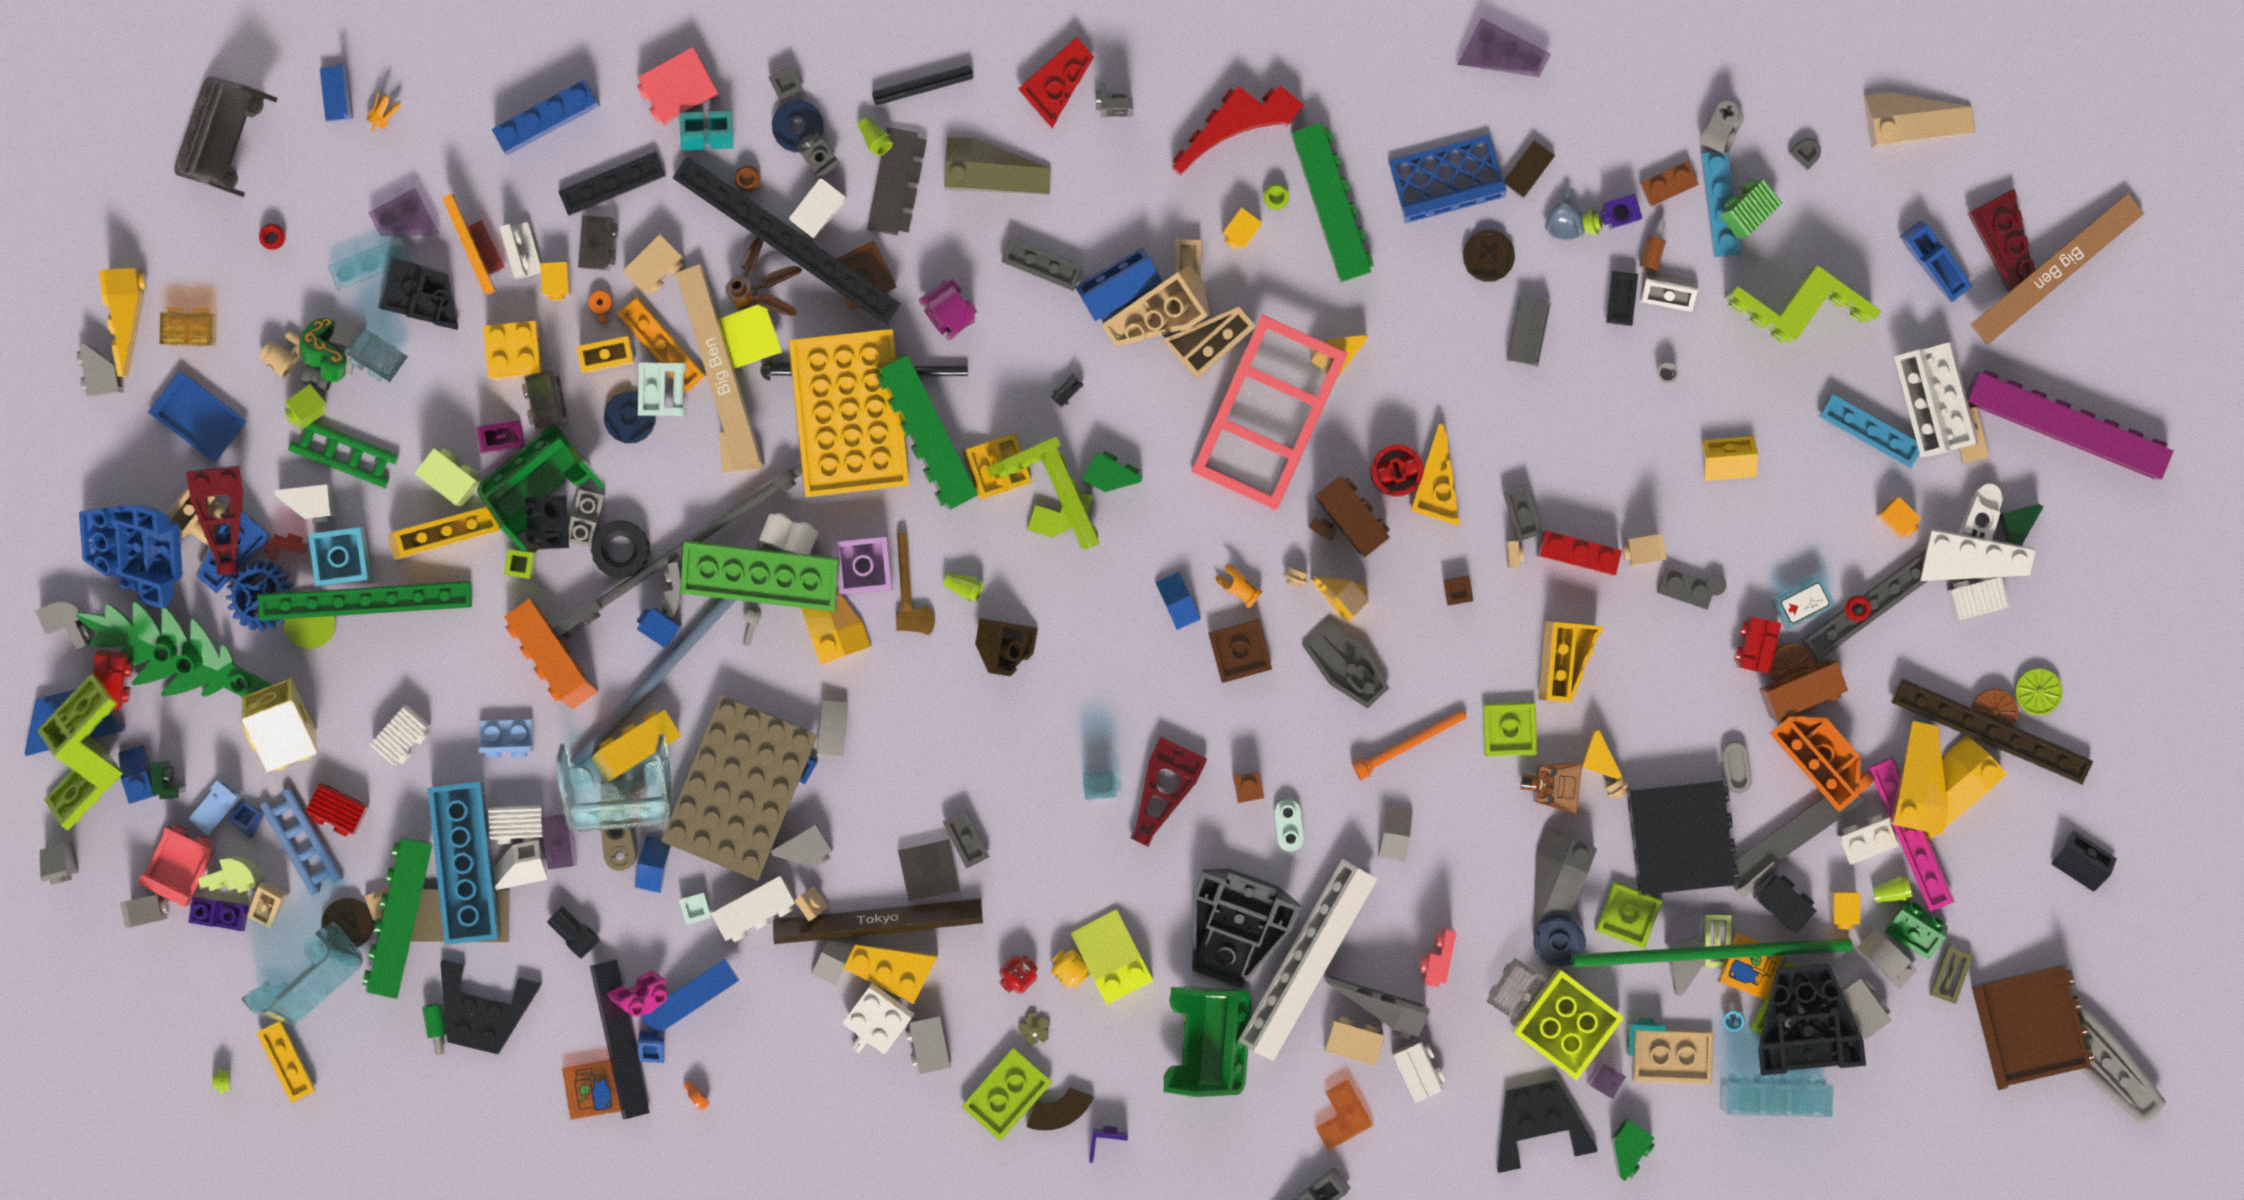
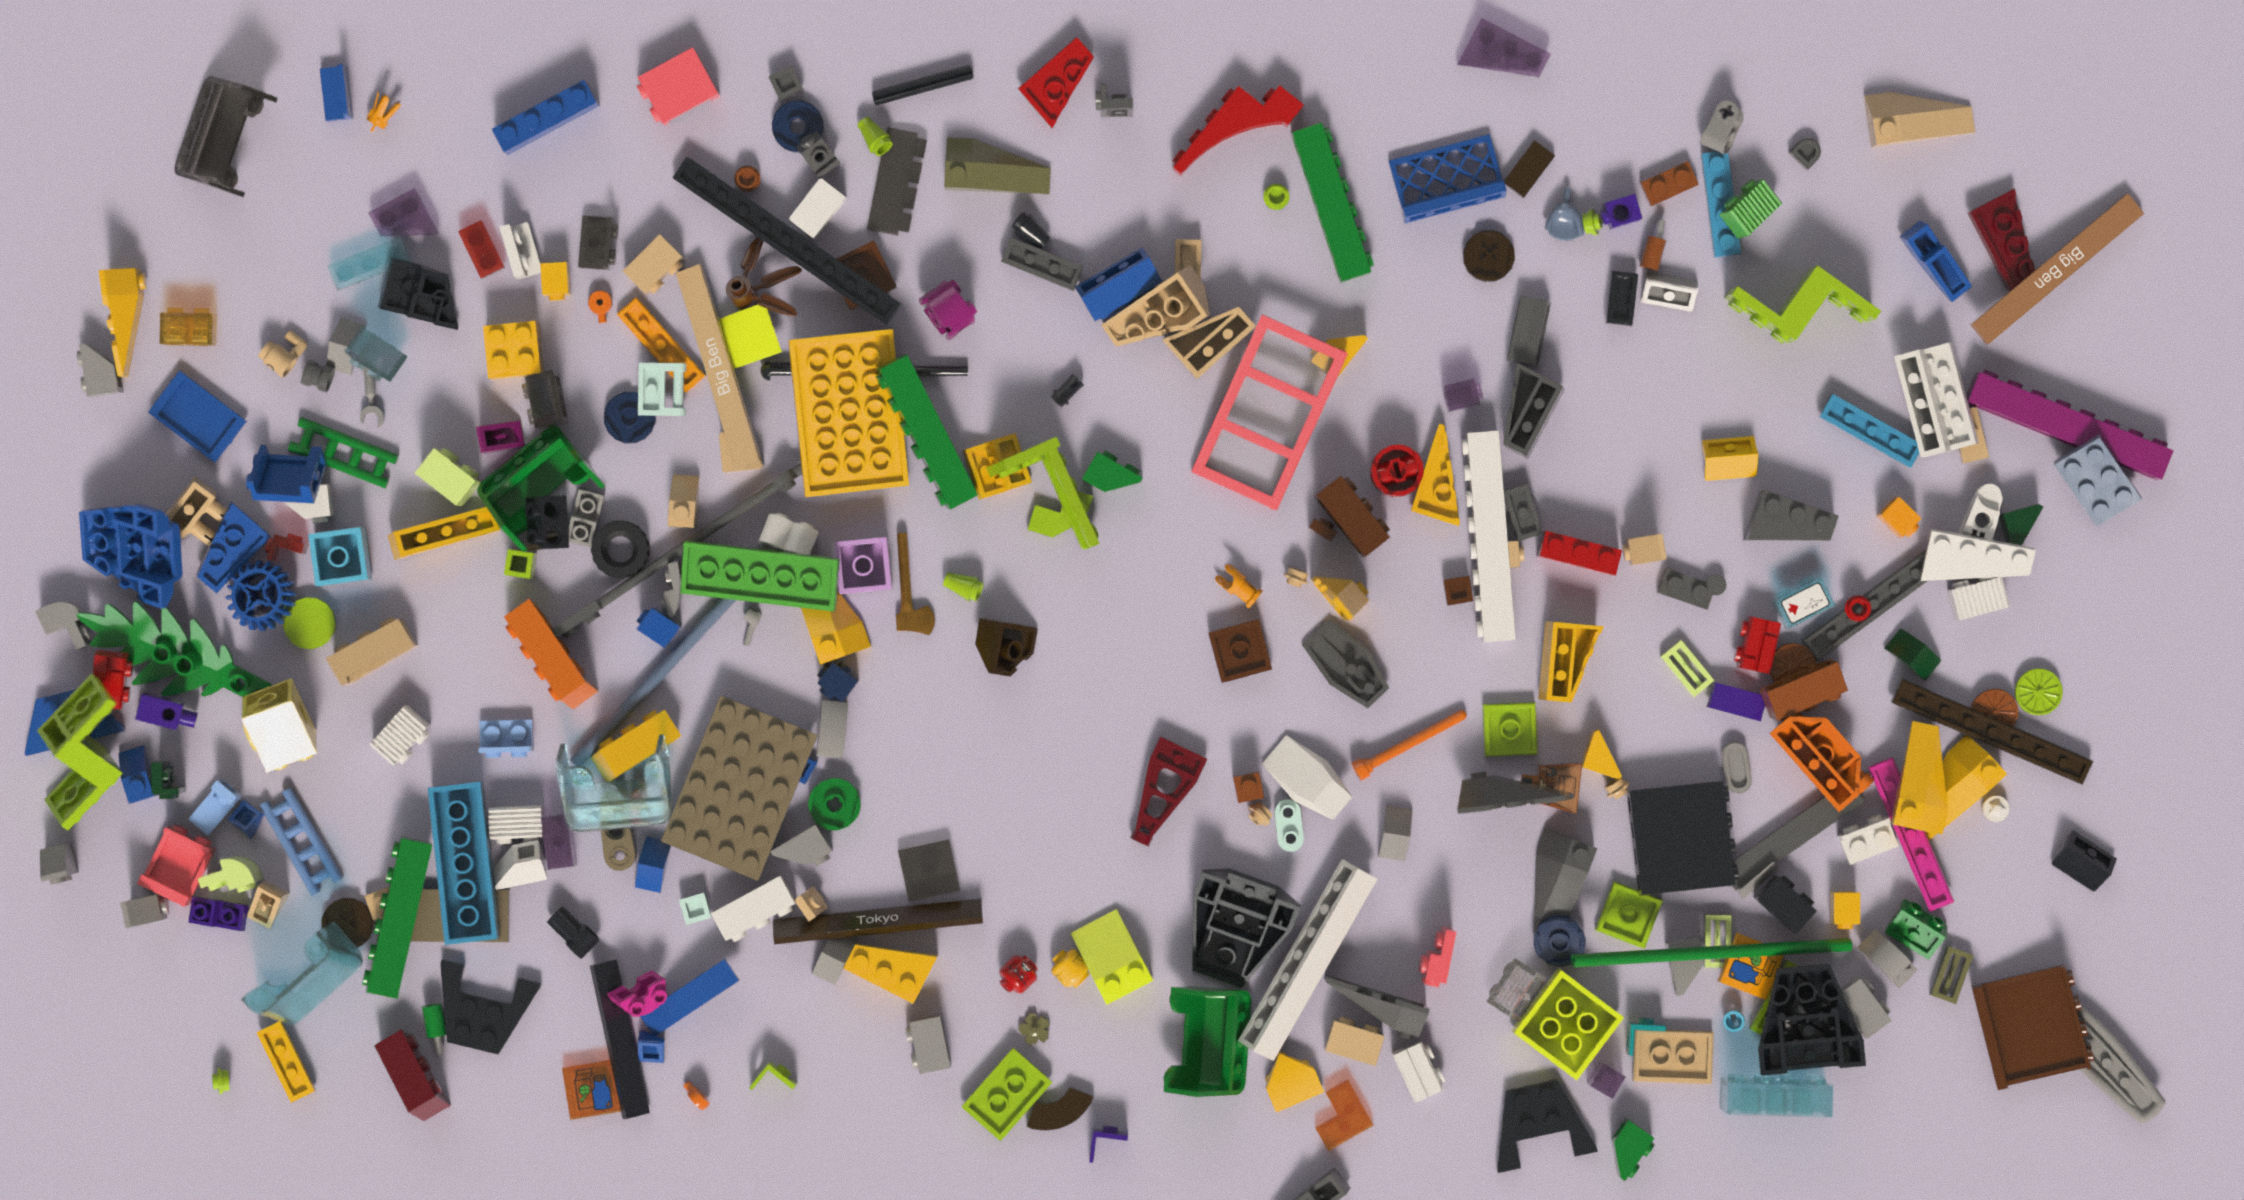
dark red plate [186,465,244,575] -> none
green tile [257,581,472,621] -> none
red plate [259,224,286,250] -> none
lime brick [284,384,326,430] -> none
green animal [299,318,347,382] -> none
red brick [305,783,369,837] -> none
light orange tile [442,193,497,295] -> none
black tile [558,152,666,216] -> none
yellow brick [576,336,636,374] -> none
teal piece [679,111,734,150] -> none
white plate [842,983,914,1054] -> none
dark grey plate [943,810,990,869] -> none
clear light blue brick [1083,769,1121,800] -> none
blue slope [1155,572,1200,630] -> none
yellow brick [1222,207,1262,250] -> none
light grey hinge [1657,361,1678,383] -> none
lime cone [1873,875,1913,903] -> none
none -> dark purple torso [135,691,198,730]
none -> blue panel [246,445,327,504]
none -> tan wedge [326,617,418,686]
none -> light grey piece [360,365,385,428]
none -> dark red wedge [374,1030,451,1121]
none -> tan slope [668,474,700,528]
none -> lime bracket [749,1061,797,1090]
none -> green plate [808,778,861,831]
none -> dark blue brick [817,662,859,702]
none -> black cone [1011,211,1050,249]
none -> tan plate [1248,802,1272,826]
none -> white piece [1262,735,1353,820]
none -> yellow slope [1265,1051,1324,1112]
none -> clear purple brick [1442,379,1483,412]
none -> dark grey wedge [1457,772,1574,814]
none -> white brick [1461,431,1516,642]
none -> dark grey wedge [1503,363,1565,459]
none -> yellowish green tile [1660,640,1714,697]
none -> dark purple slope [1707,682,1765,722]
none -> dark grey wedge [1743,490,1839,541]
none -> dark green slope [1884,628,1942,681]
none -> white tile [1982,795,2009,822]
none -> plate [2054,434,2142,526]

